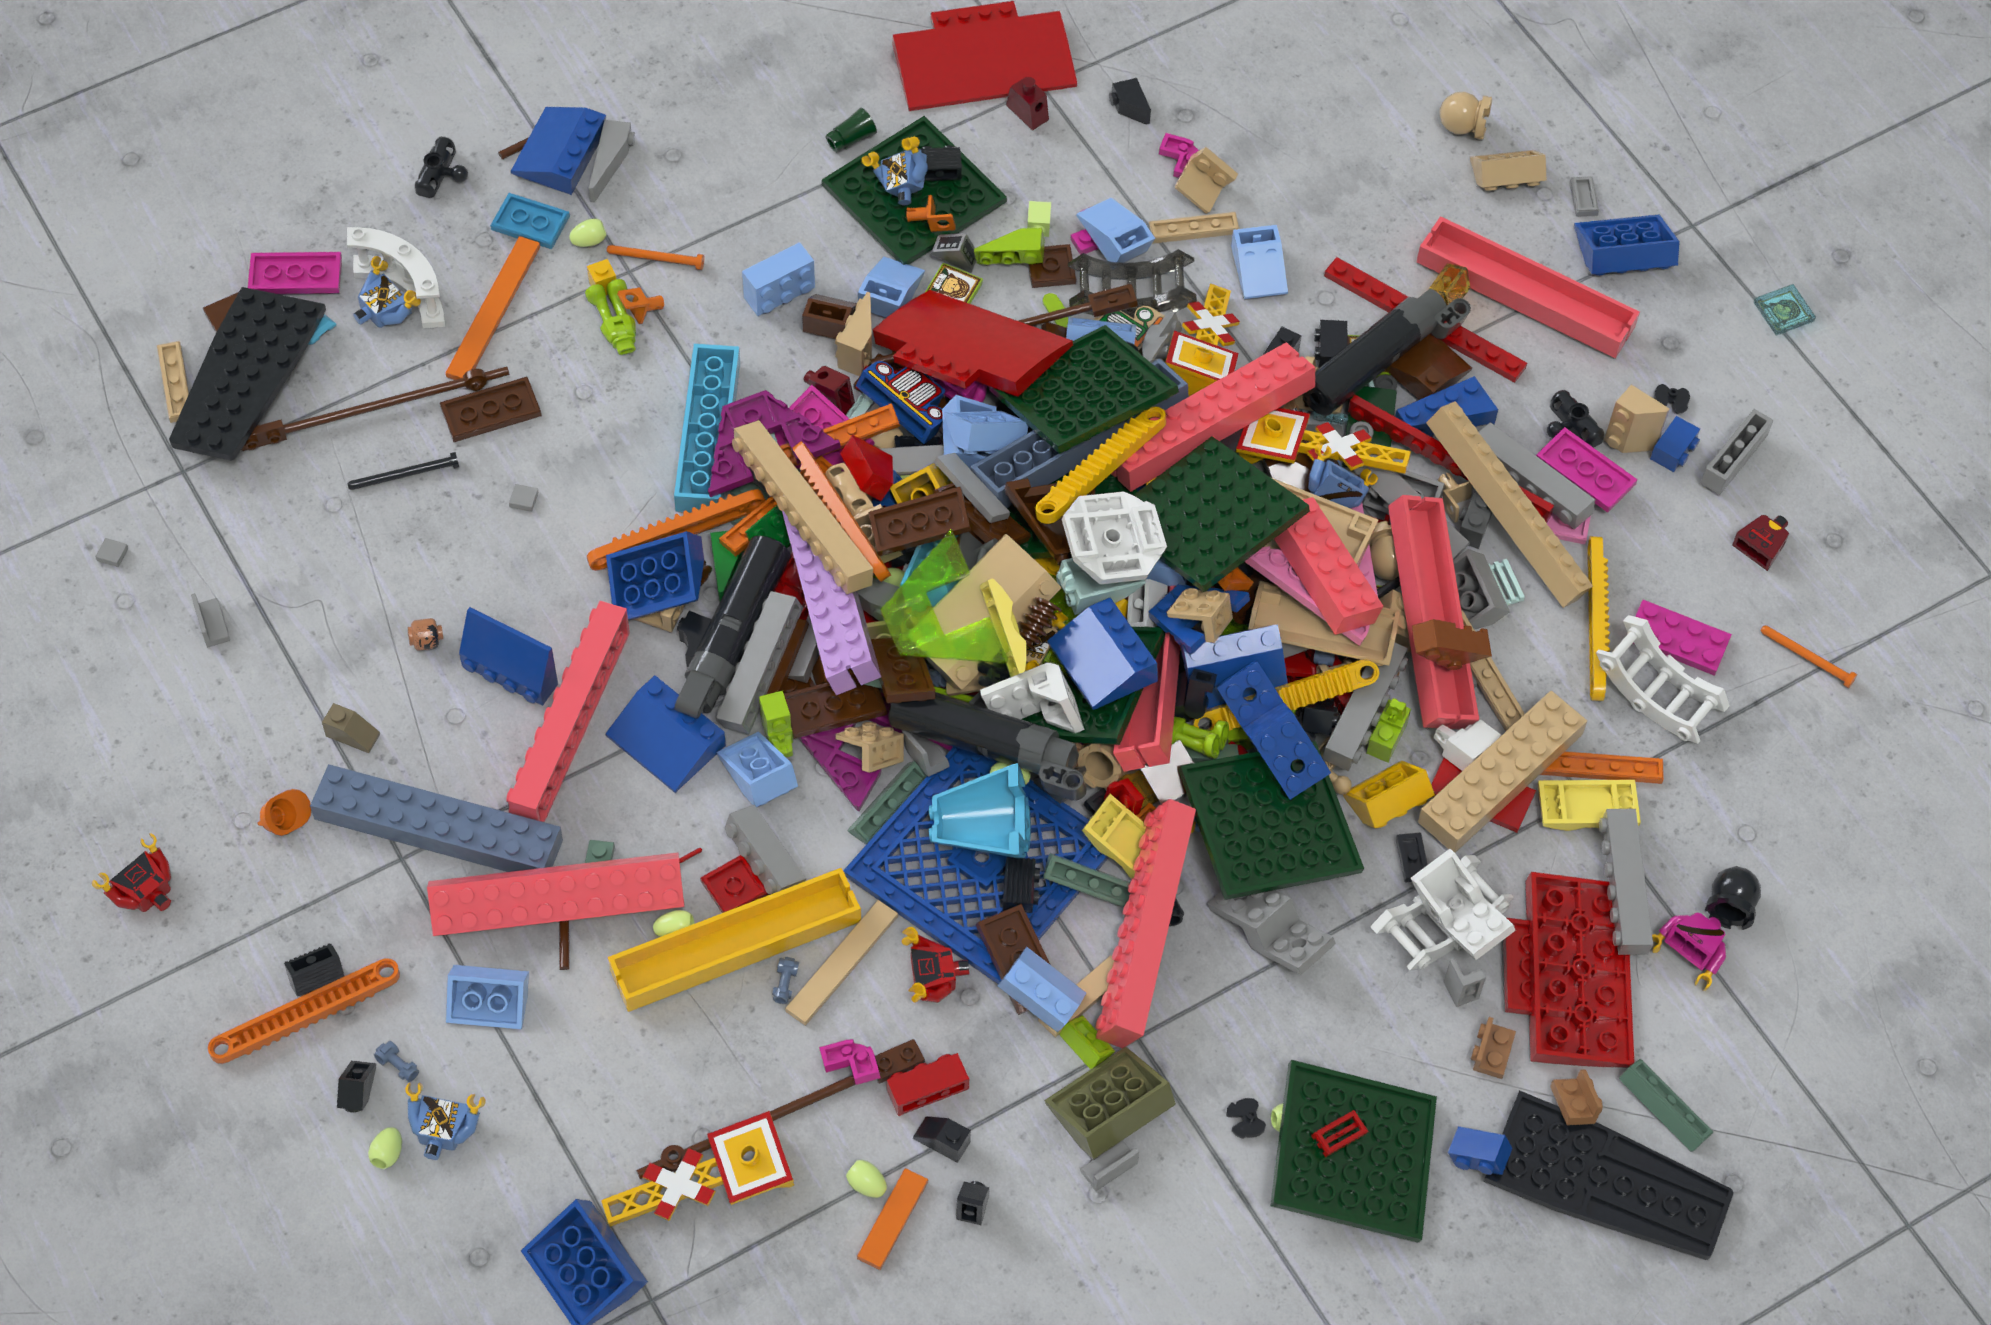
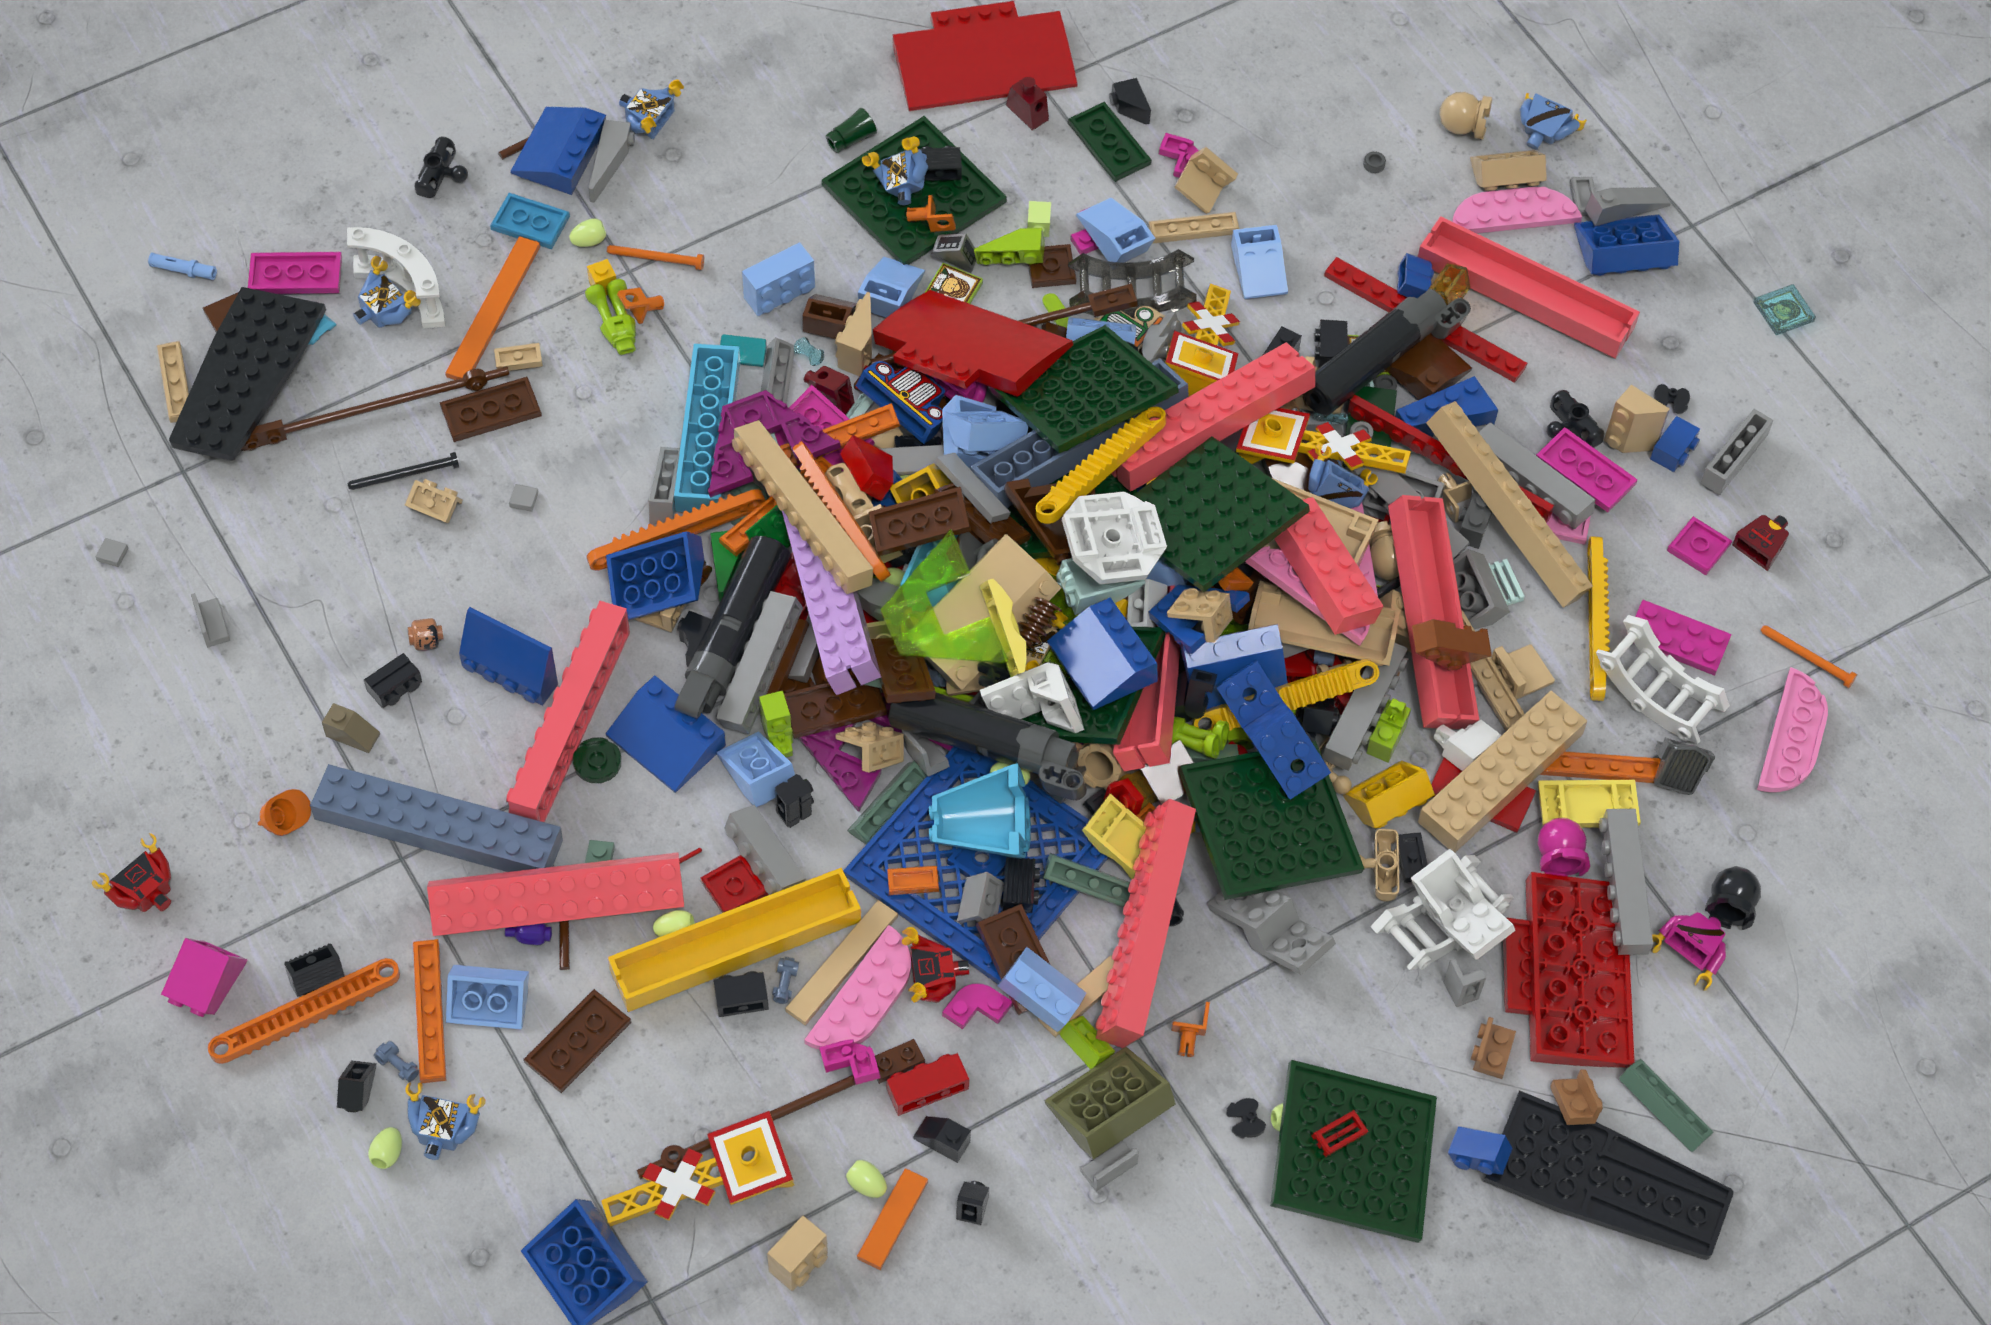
none -> light blue pin [148,252,217,280]
none -> dark pink slope [161,938,248,1017]
none -> black brick [364,653,422,708]
none -> tan bracket [404,479,463,524]
none -> orange tile [413,939,447,1083]
none -> tan plate [494,343,543,371]
none -> dark purple plant [505,923,552,945]
none -> reddish brown tile [523,989,632,1093]
none -> dark green tile [573,737,622,783]
none -> torso [619,79,684,139]
none -> light grey slope [649,447,680,524]
none -> black brick [713,971,769,1017]
none -> teal slope [720,334,767,367]
none -> light grey slope [760,337,795,404]
none -> tan brick [767,1216,828,1291]
none -> black brick [775,774,814,828]
none -> clear light blue piece [794,337,824,366]
none -> bright pink plate [804,925,911,1050]
none -> orange tile [887,866,939,895]
none -> dark pink plate [942,984,1013,1029]
none -> light grey panel [957,872,1004,923]
none -> dark green tile [1068,101,1152,182]
none -> orange bracket [1171,1002,1210,1057]
none -> tan piece [1360,829,1400,901]
none -> dark grey tile [1363,151,1386,173]
none -> blue brick [1397,253,1434,298]
none -> bright pink plate [1452,187,1582,233]
none -> tan bracket [1492,644,1555,700]
none -> medium blue torso [1520,93,1587,150]
none -> dark pink tile [1537,817,1590,877]
none -> light grey slope [1585,187,1671,226]
none -> dark grey piece [1654,737,1716,795]
none -> dark pink tile [1667,516,1732,575]
none -> bright pink plate [1757,667,1828,792]

